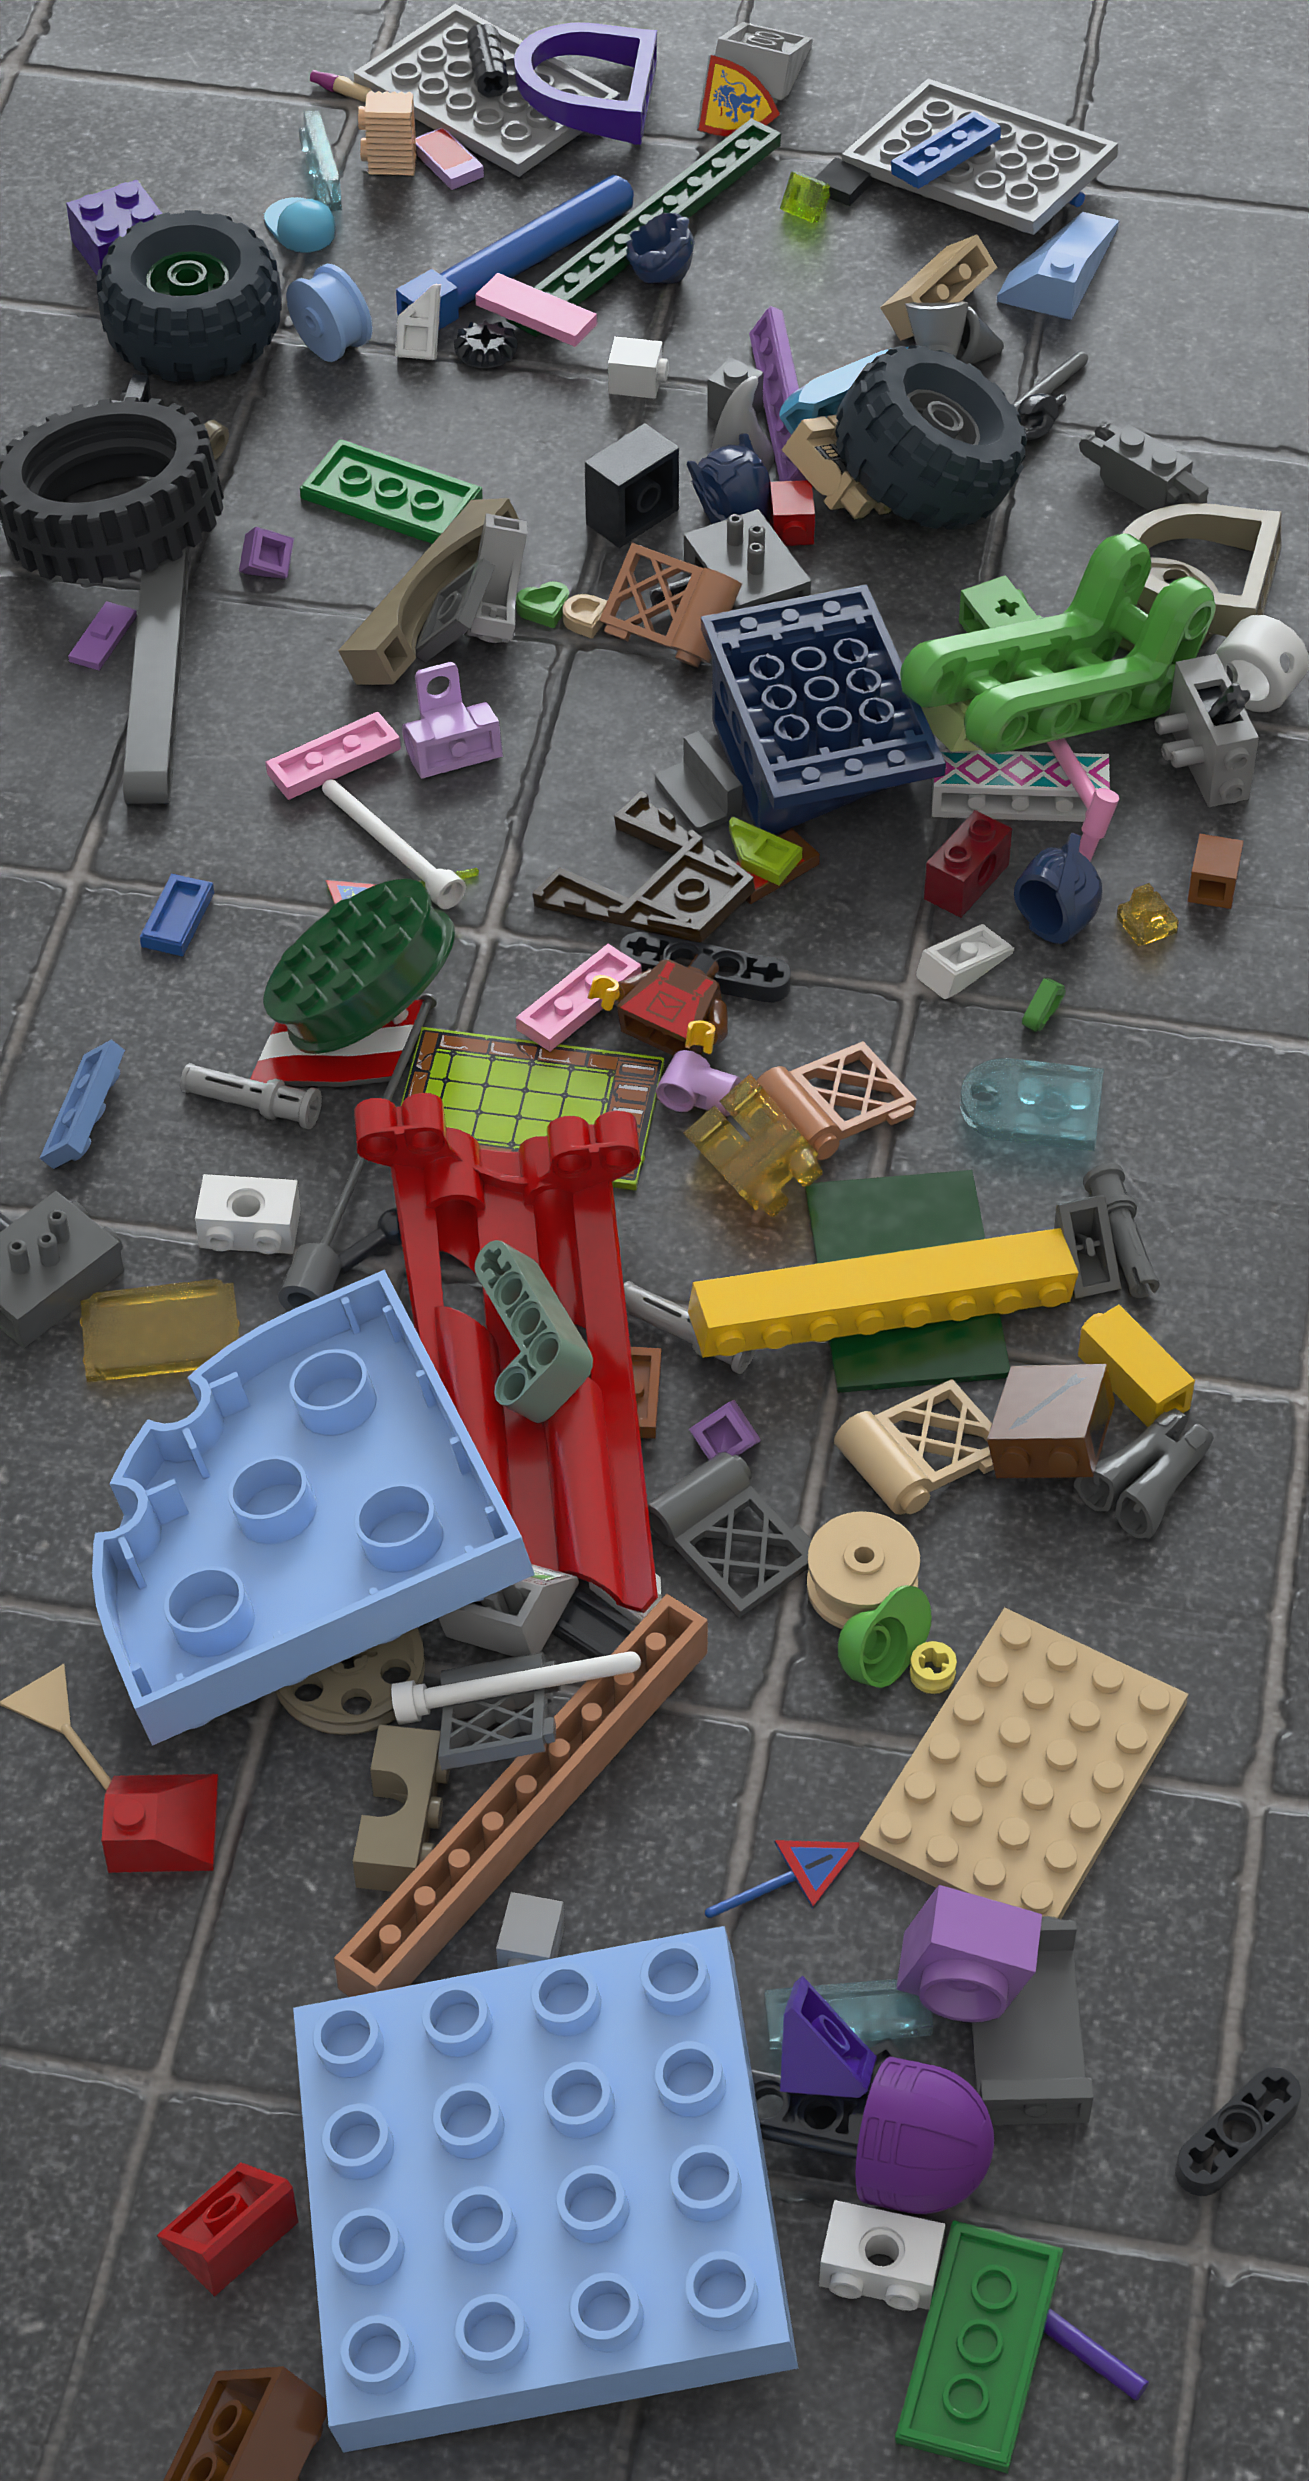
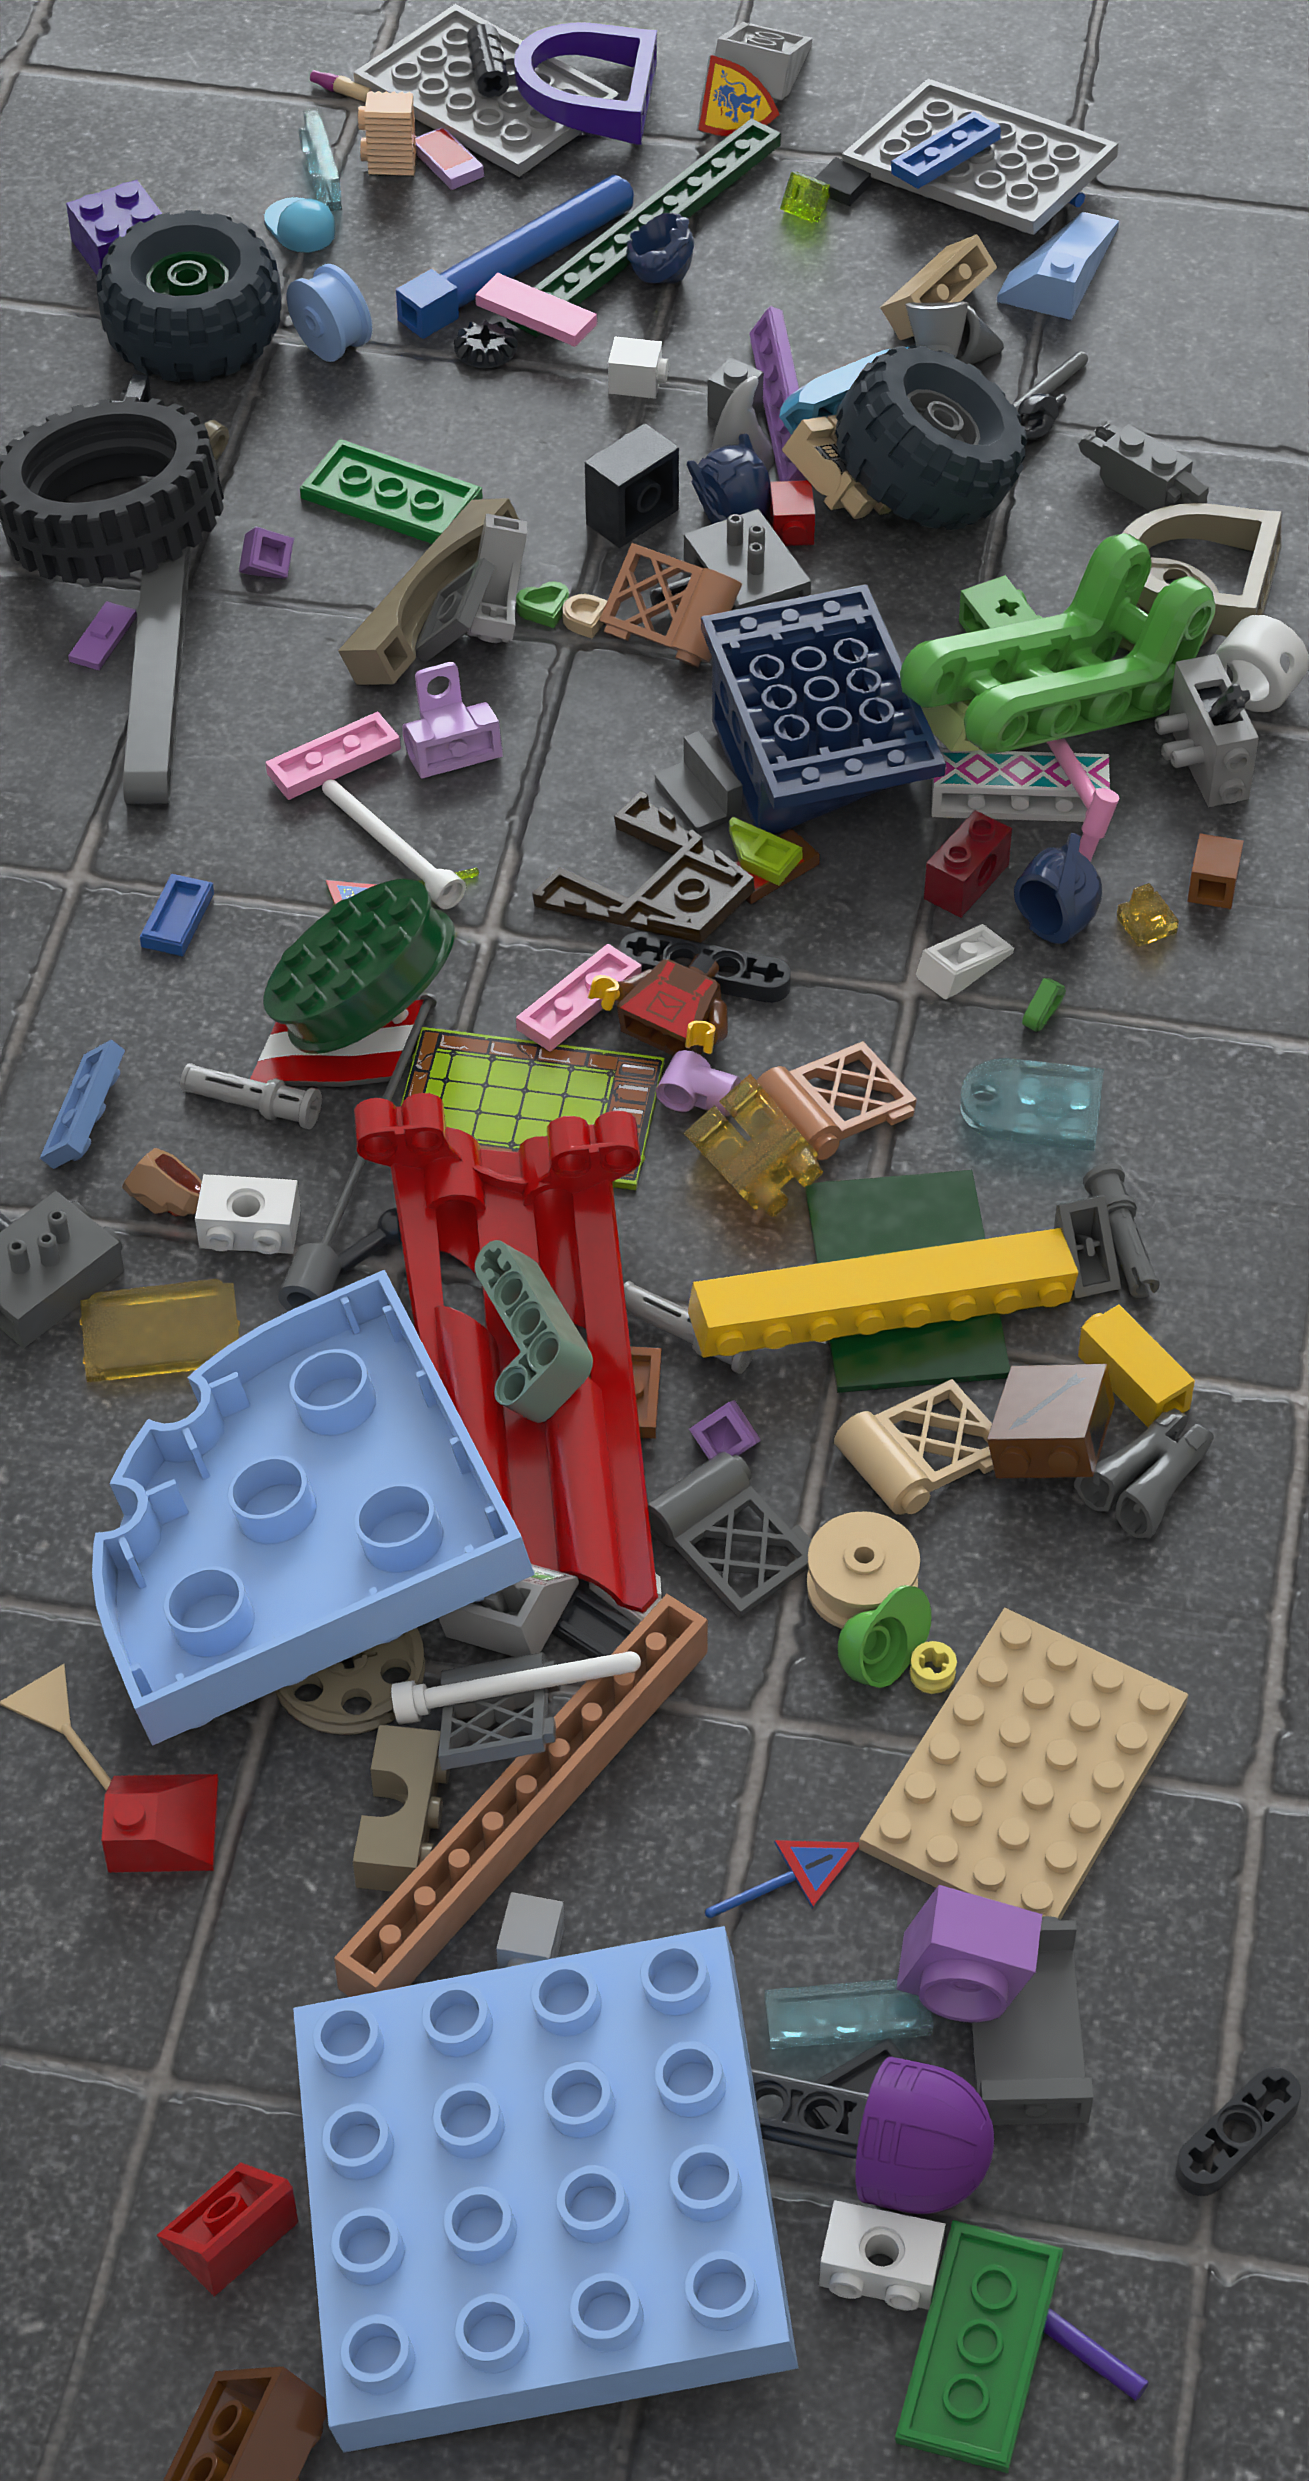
white tile [395,284,441,360] -> none
dark purple slope [780,1975,876,2098] -> none
none -> medium nougat rock [122,1148,202,1217]

